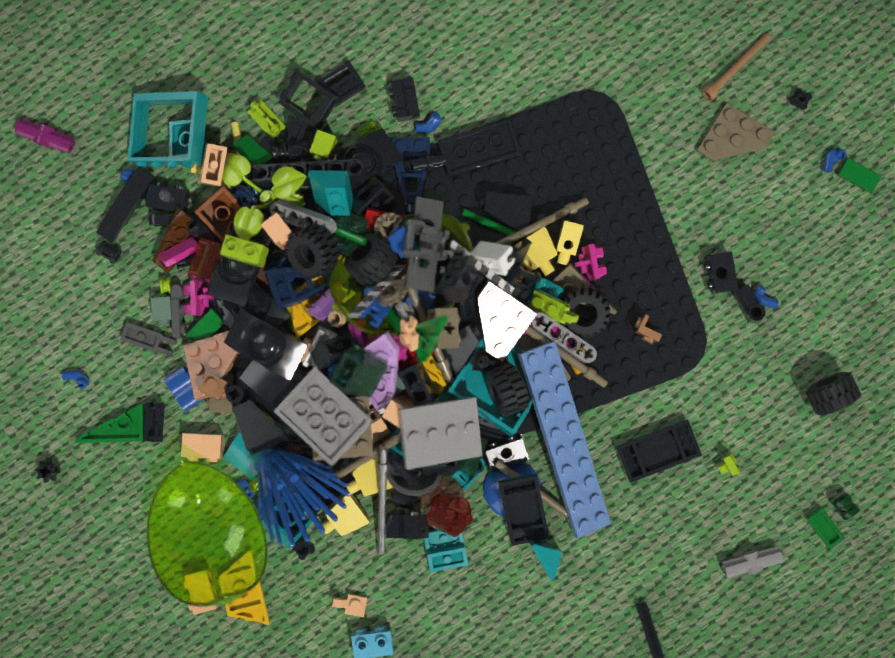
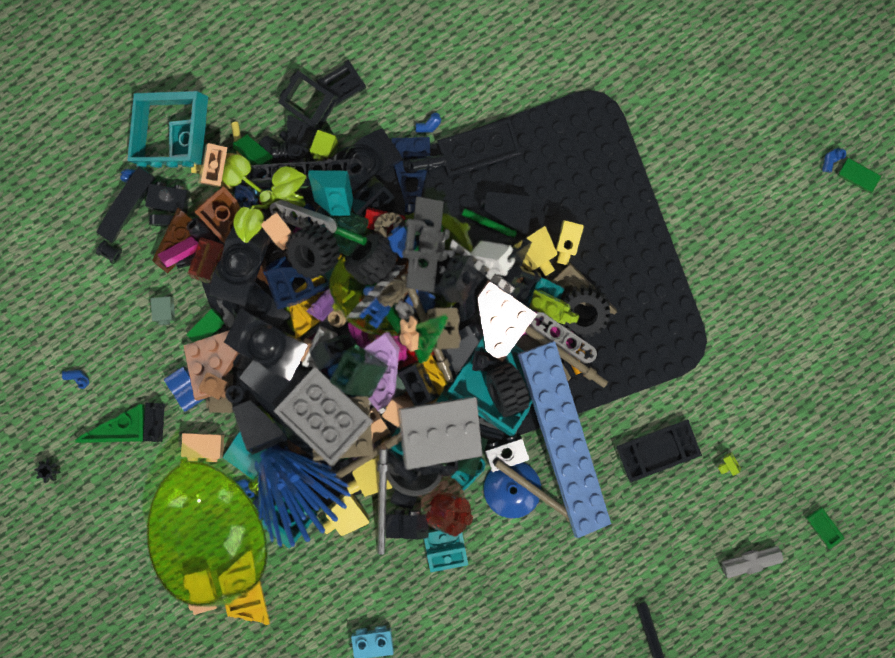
magenta piece [15,118,75,154] -> none
dark grey hinge [120,322,177,356] -> none
lime bush [160,277,173,295] -> none
dark grey hinge [171,284,187,339] -> none
dark pink hips [183,280,214,316] -> none
lime brick [220,235,269,268] -> none
lime hinge [247,100,286,138] -> none
black plate [292,537,315,560] -> none
light nougat plate [332,593,367,617] -> none
clear neon green bush [356,118,379,138] -> none
black brick [388,77,420,122] -> none
dark tan bar [495,198,589,245] -> none
black slope [498,473,550,546] -> none
teal slope [529,541,562,581] -> none
dark pink hips [574,244,607,281] -> none
medium nougat bracket [634,314,662,344] -> none
dark tan plate [696,103,775,161] -> none
medium nougat piece [701,33,771,101] -> none
black brick [704,252,738,294] -> none
black piece [733,284,766,323] -> none
blue arm [753,285,779,309] -> none
black plate [790,88,812,110] -> none
black tyre [805,372,861,415] -> none
dark green wheel [832,493,860,520] -> none

